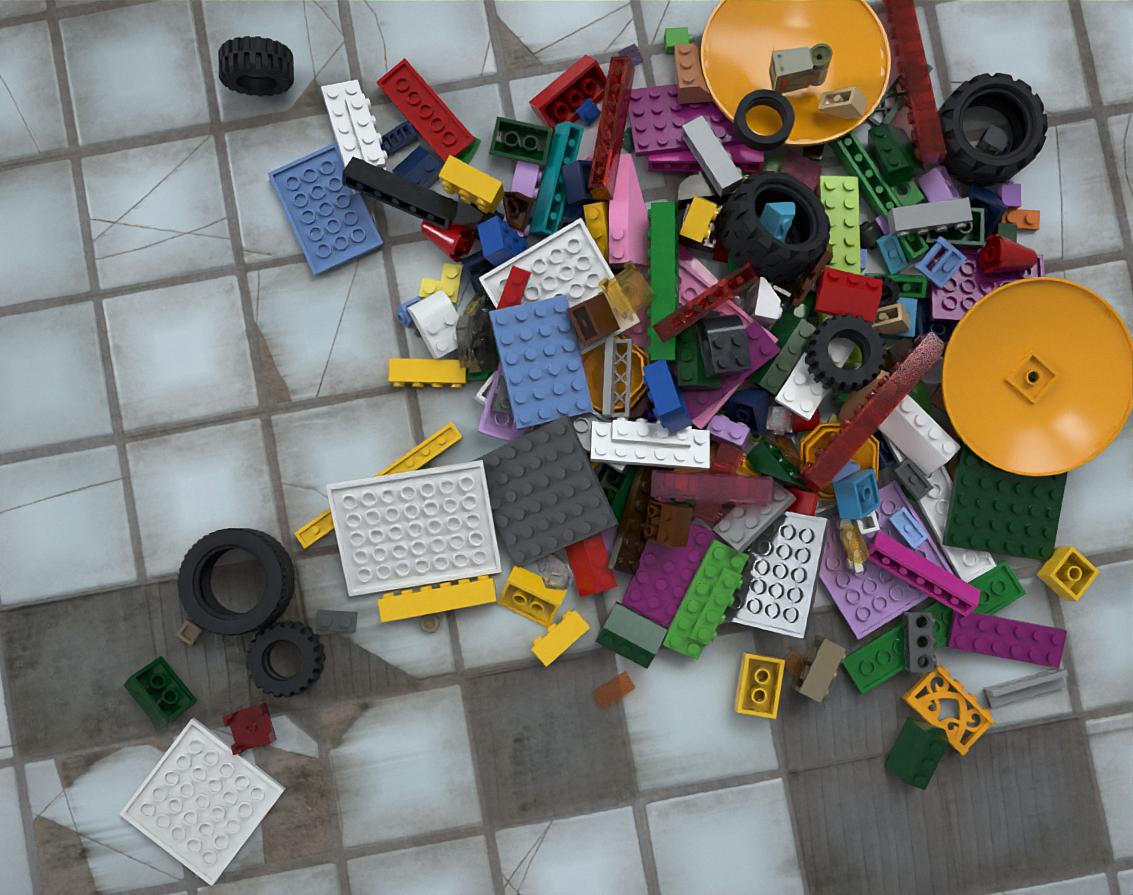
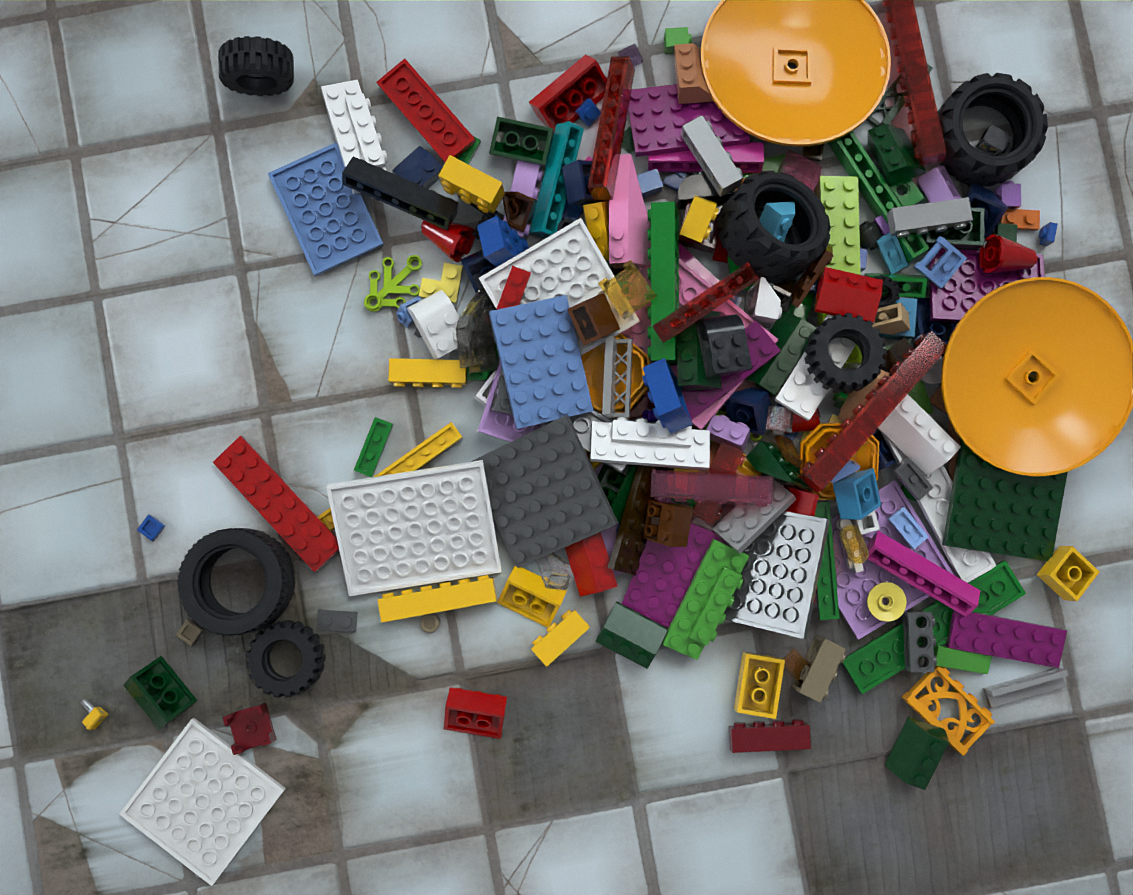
dark blue slope [380,120,419,157] -> none
clear orange tile [593,671,636,709] -> none
black tyre [734,89,795,151] -> none
olive piece [769,43,833,94] -> none
tan slope [818,87,868,119] -> none
none -> yellow piece [81,699,108,730]
none -> blue tile [137,514,165,541]
none -> red plate [213,436,339,572]
none -> green plate [354,417,394,477]
none -> lime plant [364,255,423,312]
none -> red slope [444,687,507,739]
none -> medium blue brick [637,169,663,198]
none -> blue tile [662,172,687,192]
none -> dark red brick [729,719,811,753]
none -> green plate [814,502,840,620]
none -> light yellow dish [867,582,907,622]
none -> bright green tile [934,645,992,674]
none -> blue plate [1038,222,1058,246]

